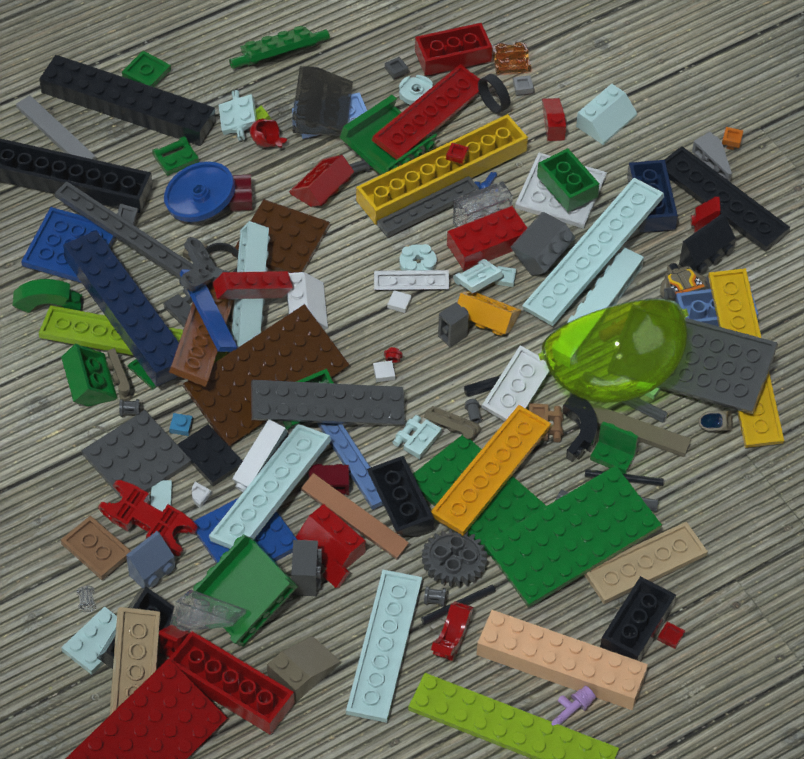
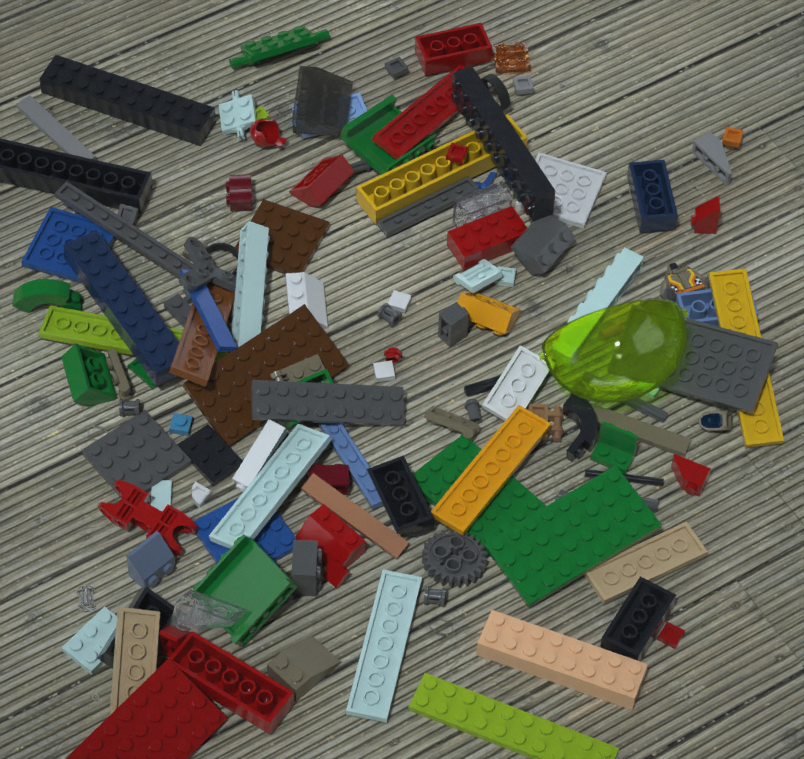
medium nougat plate [61,515,131,580] -> none
green plate [122,51,171,87] -> none
green plate [152,136,199,176] -> none
blue dish [164,161,235,222] -> none
red brick [213,271,293,299] -> none
white plate [374,270,449,290] -> none
light aqua plate [393,415,442,459] -> none
light aqua plate [399,75,433,105] -> none
light aqua plate [400,244,437,270] -> none
black bar [421,585,496,625] -> none
red arch [431,601,474,661] -> none
light aqua plate [522,178,664,326] -> none
green brick [537,148,600,212] -> none
red slope [542,98,566,141] -> none
lavender piece [552,686,596,726] -> none
light aqua slope [576,84,637,145] -> none
black plate [664,146,790,251] -> none
black slope [679,213,736,274] -> none
none -> dark tan plate [270,354,325,382]
none -> dark grey bush [377,303,402,327]
none -> black brick [451,66,555,221]
none -> red slope [671,454,711,497]

